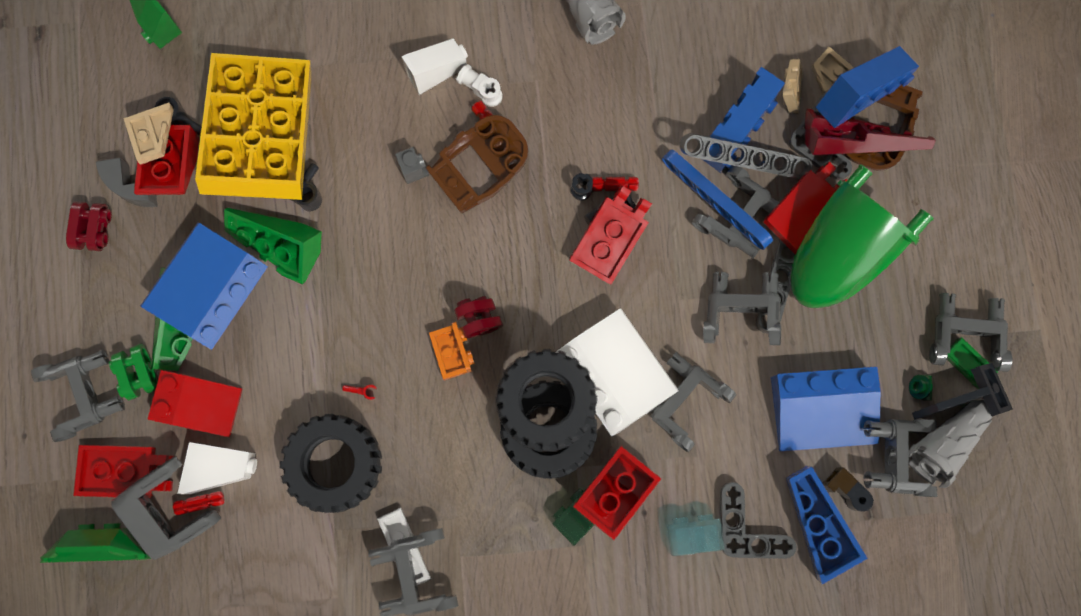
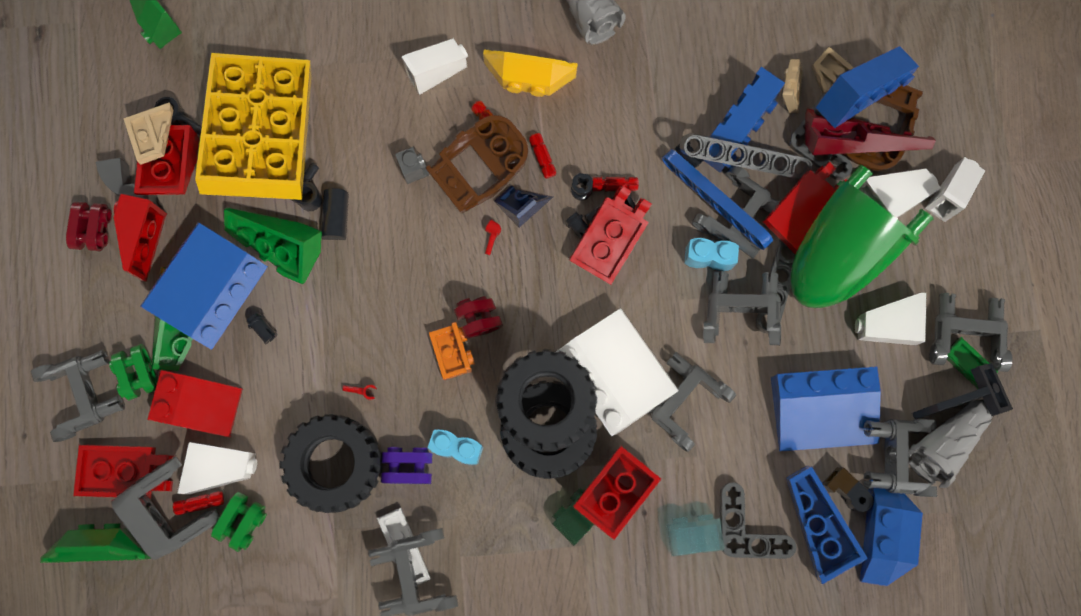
white connector [456,64,502,107] -> none
dark green plate [909,374,933,401] -> none
none -> red slope [113,194,167,282]
none -> green brick [211,492,267,552]
none -> black pin [246,312,278,345]
none -> black brick [321,188,349,240]
none -> dark purple brick [381,447,433,484]
none -> medium azure brick [428,430,483,465]
none -> yellow wedge [483,49,577,97]
none -> red hand [485,220,501,256]
none -> dark blue slope [494,185,553,228]
none -> red axle [529,133,556,179]
none -> black pin [566,212,588,240]
none -> black pin [674,141,704,169]
none -> medium azure brick [684,238,739,271]
none -> white slope [855,293,926,345]
none -> white slope [860,169,941,218]
none -> blue wedge [860,480,923,586]
none -> white slope [925,157,985,222]

